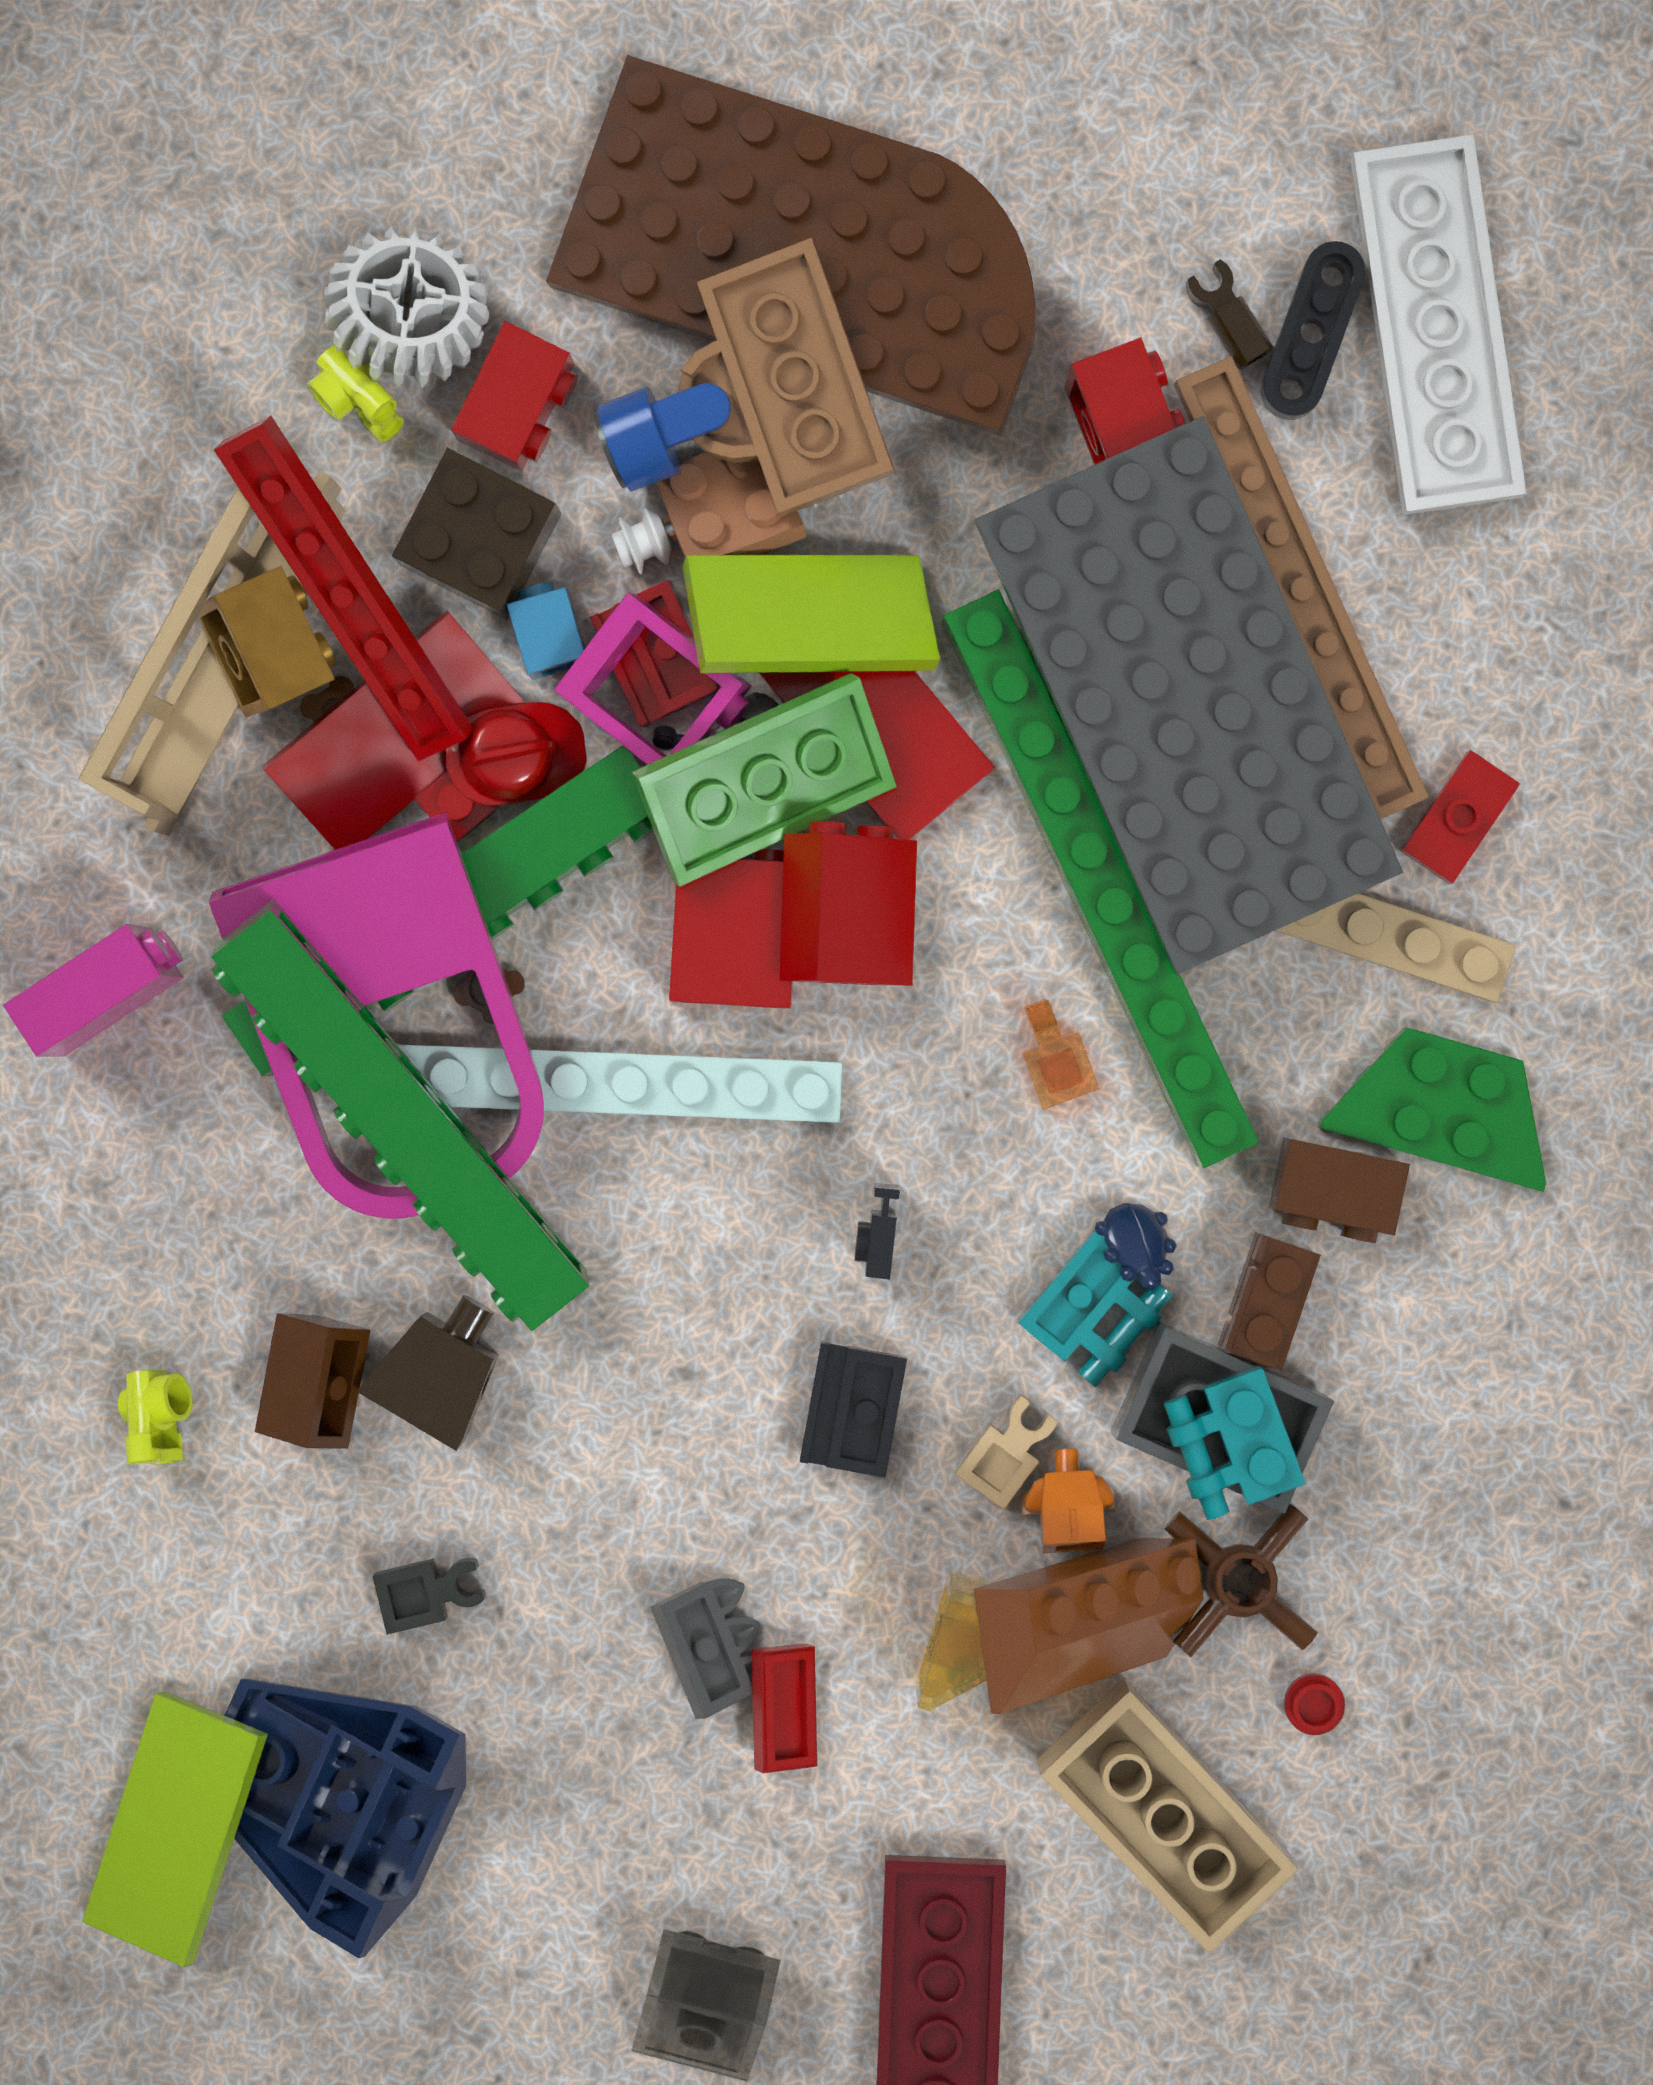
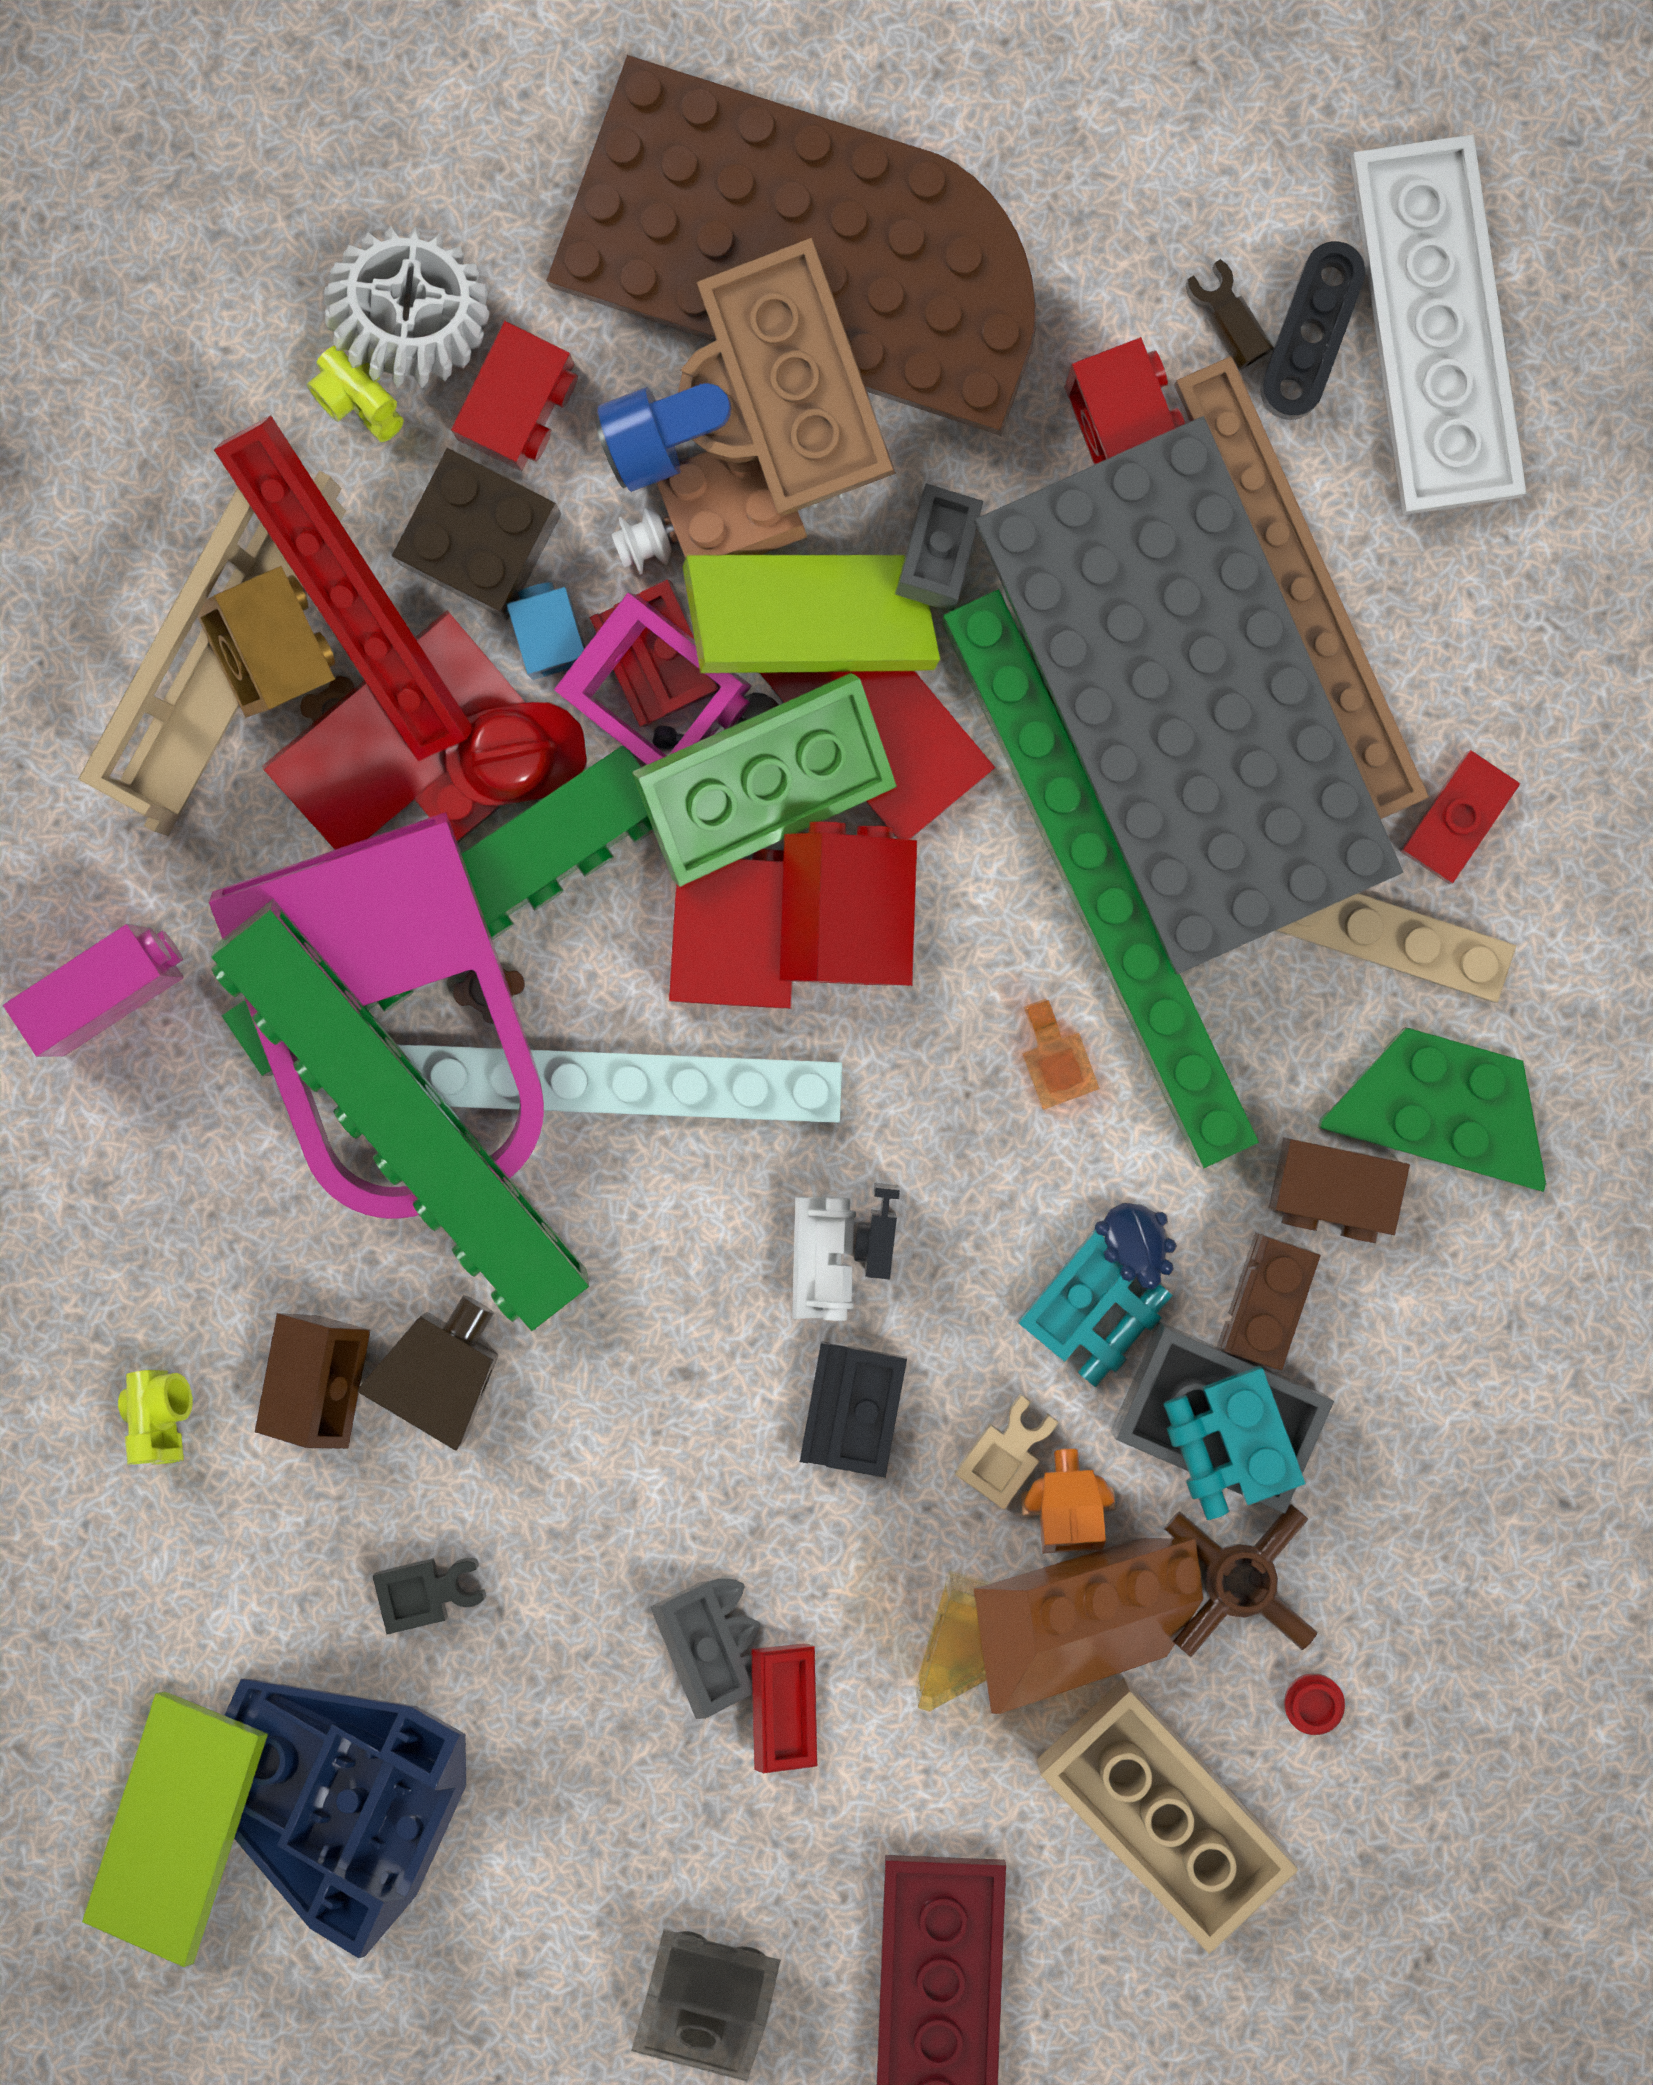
none -> white hinge [792,1197,856,1321]
none -> dark grey plate [895,483,983,612]

